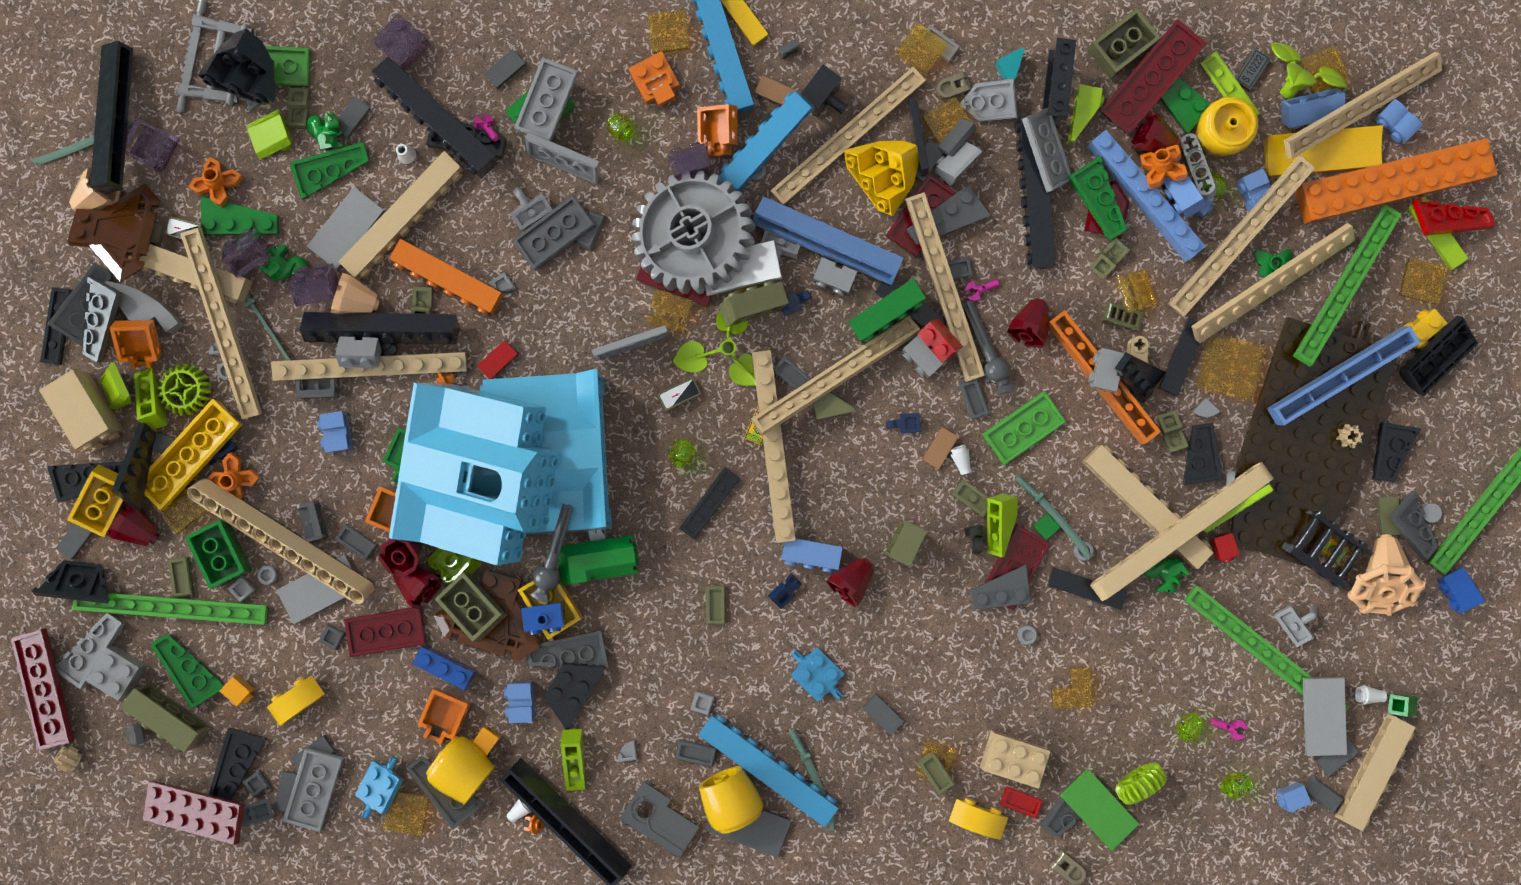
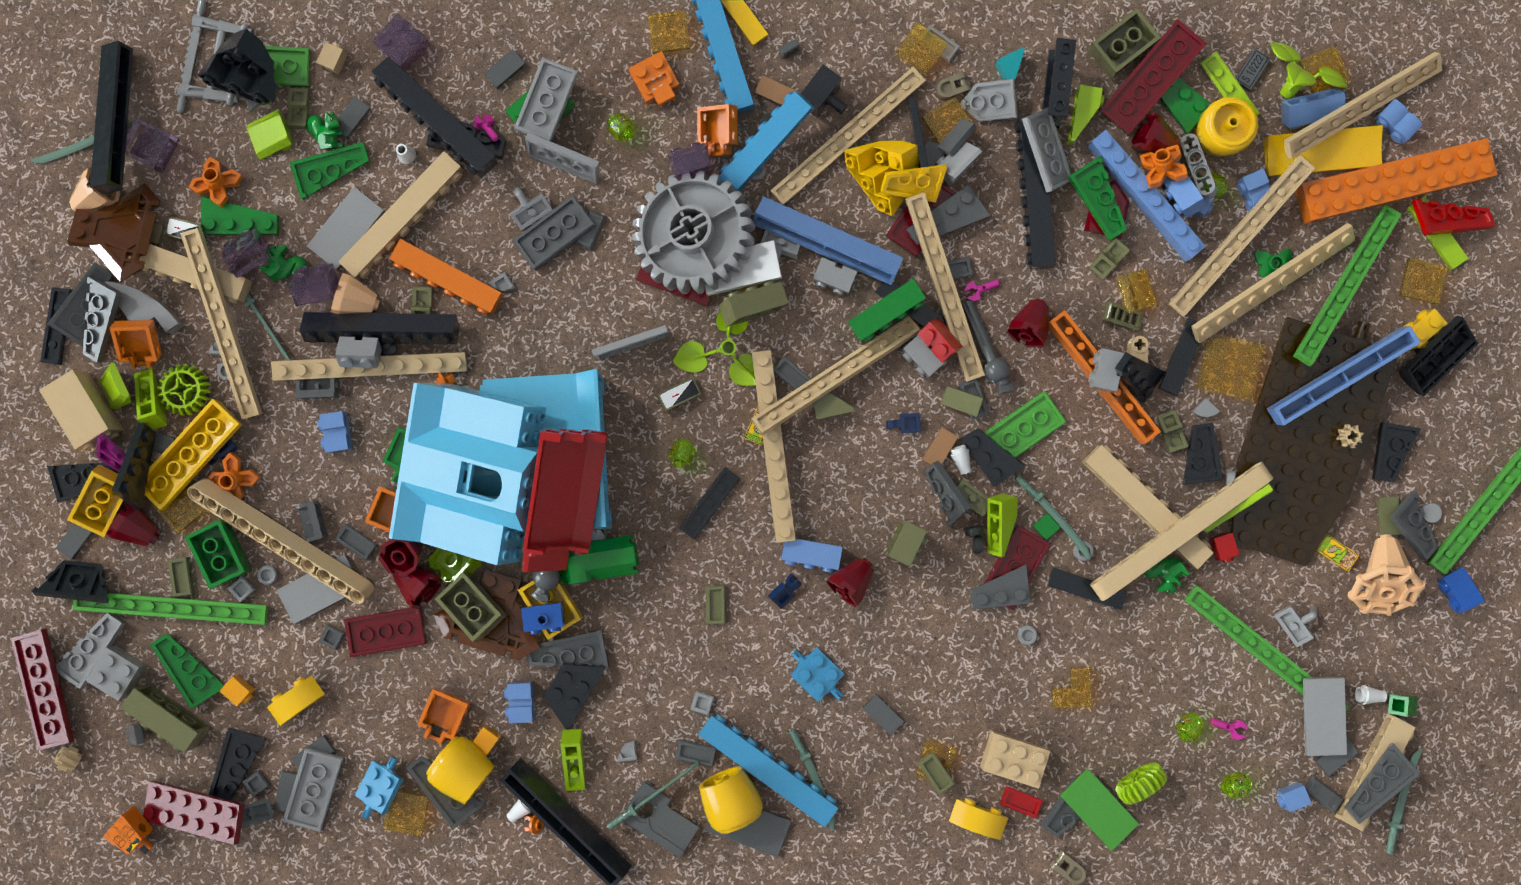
blue brick [412,645,477,690] -> none
red tile [477,340,518,379] -> none
clear yellow plate [647,289,693,332] -> none
dark blue plate [781,290,812,317] -> none
black fence [1281,510,1373,592] -> none
none -> magenta wing [97,432,126,472]
none -> orange torso [103,806,154,855]
none -> tan brick [316,42,348,75]
none -> red panel [522,428,608,572]
none -> sand green sword [607,761,700,830]
none -> yellow wing [880,164,947,203]
none -> dark grey wing [925,460,971,528]
none -> olive tile [941,386,984,417]
none -> black wing [961,428,1026,487]
none -> dark grey wing [1344,743,1421,824]
none -> sand green sword [1385,749,1422,855]

